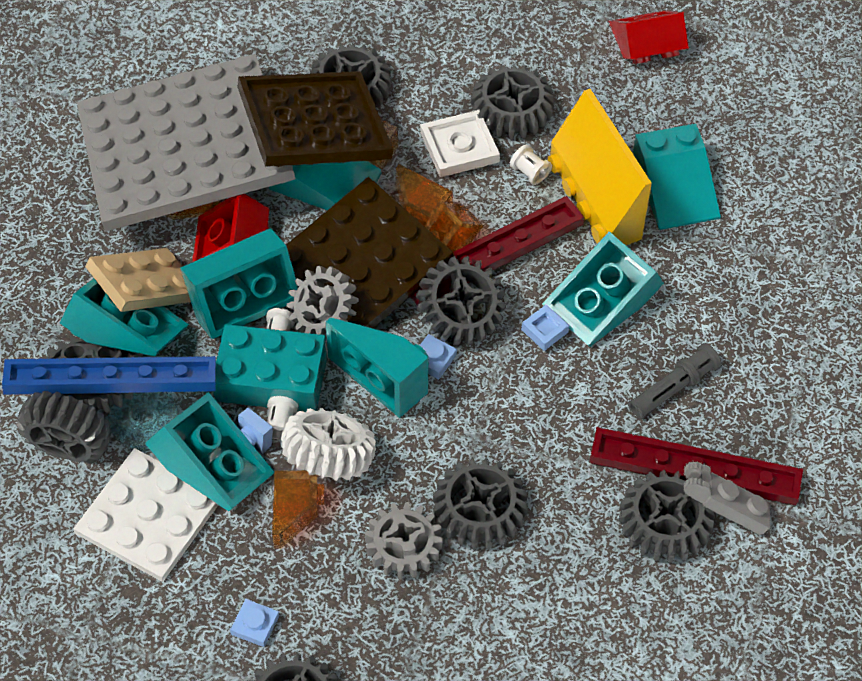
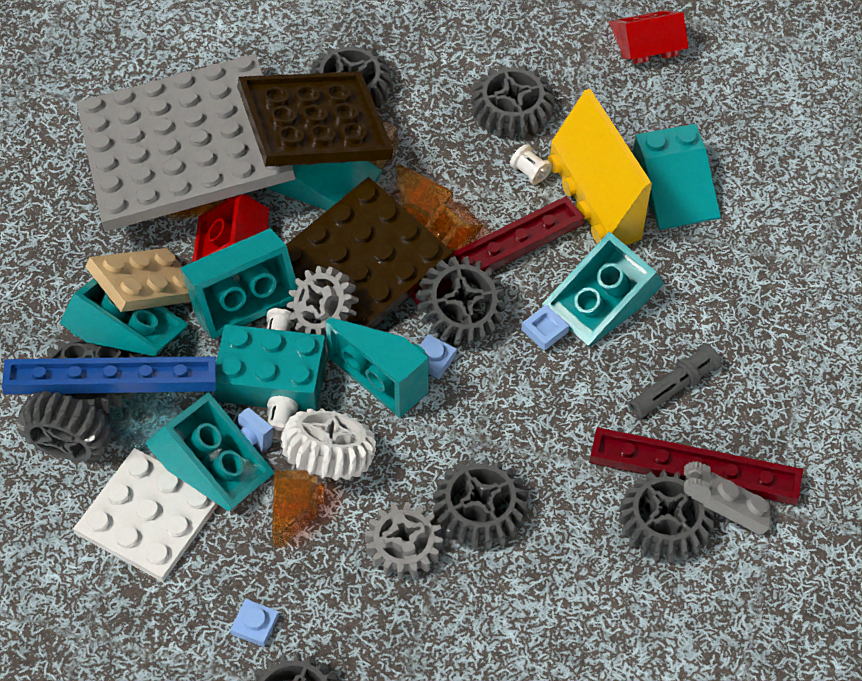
white plate [420,110,500,178] -> none

